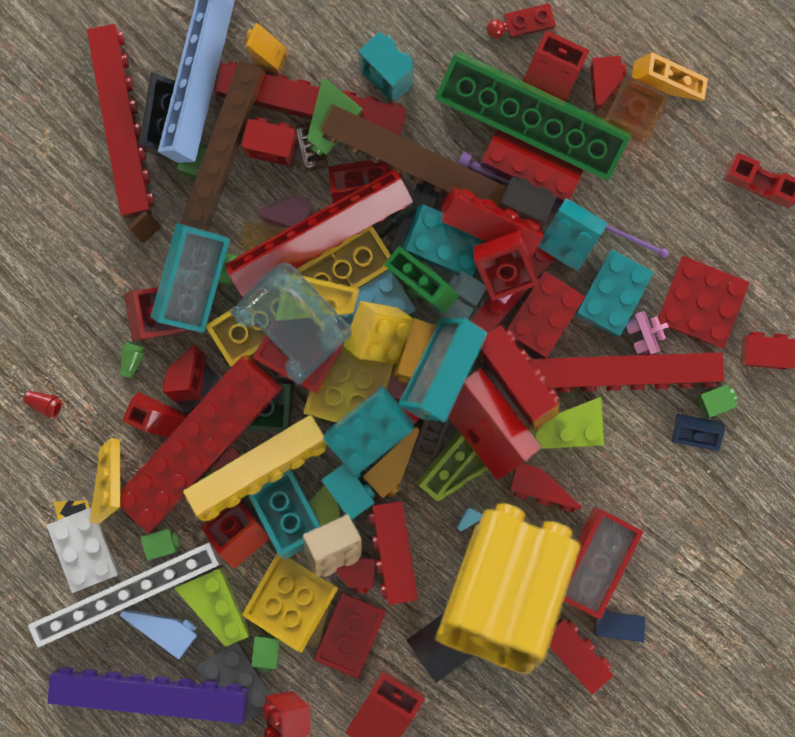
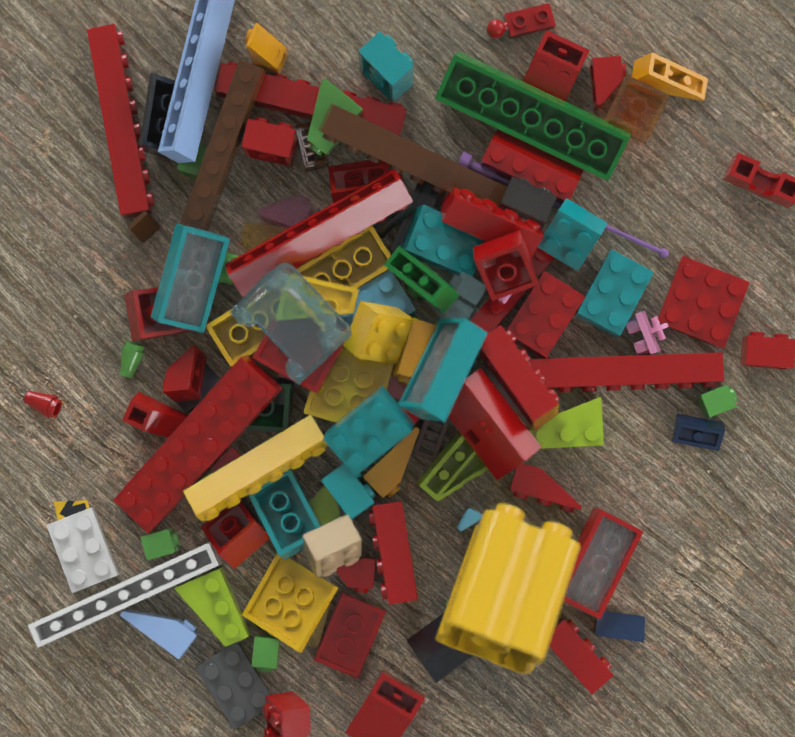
dark purple brick [47,667,249,724] -> none
yellow wing [89,438,120,524] -> none

